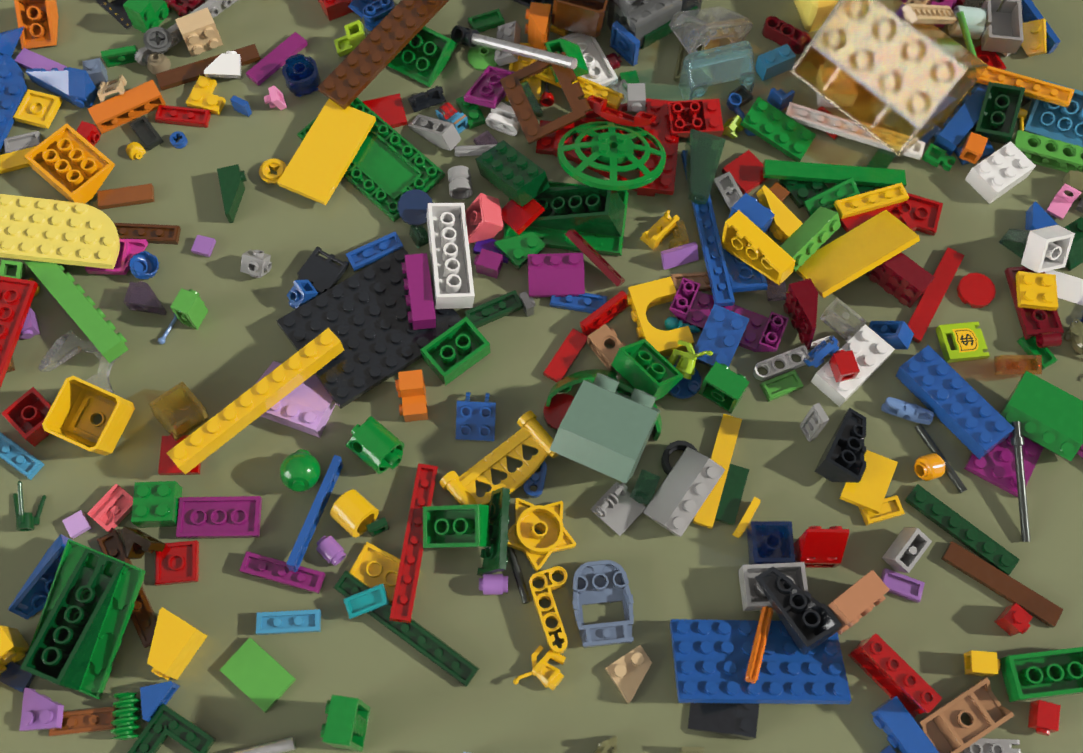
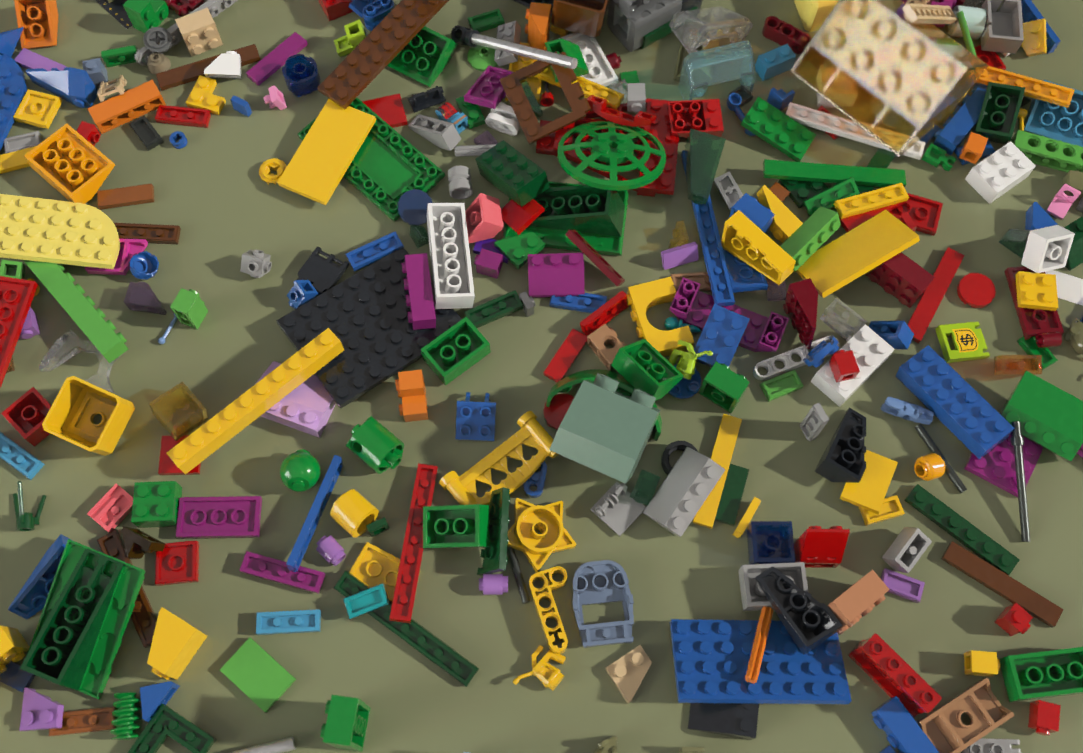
lavender tile [62,510,92,539] -> none
yellow piece [125,142,146,160] -> none
medium lavender tile [191,235,216,257] -> none
dark green slope [217,164,247,223] -> none
blue tile [610,21,640,66] -> none
yellow hinge [640,210,680,250] -> none
lime tile [722,115,743,139] -> none
red tile [722,150,769,194] -> none

